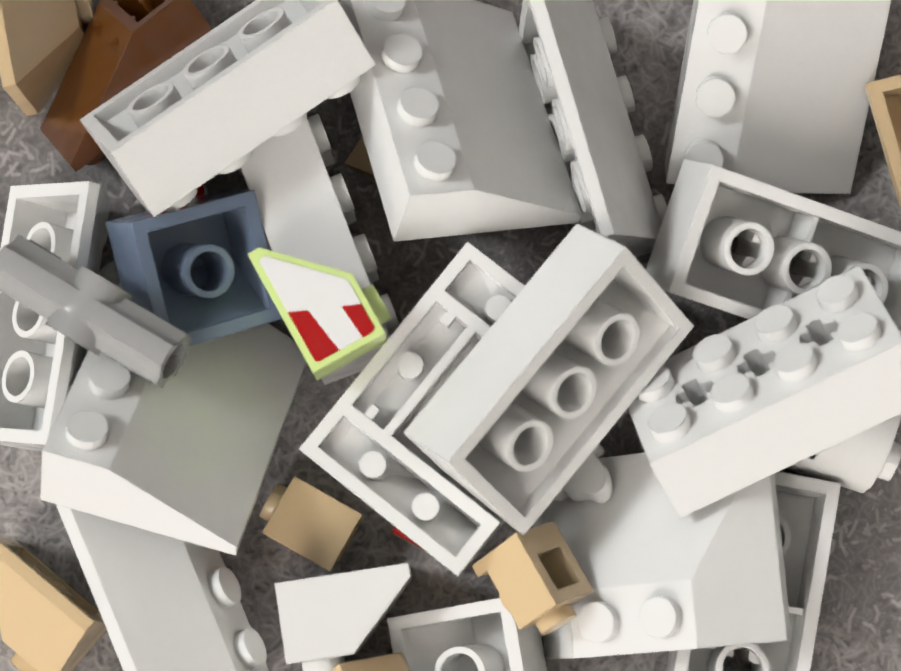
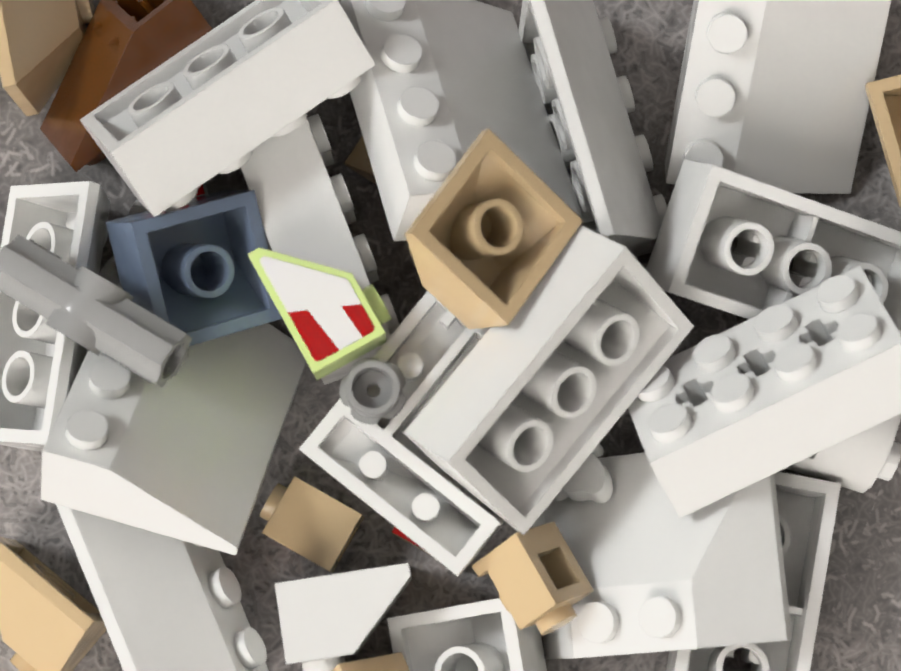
none -> light grey plate [339,357,406,424]
none -> tan slope [405,129,583,330]

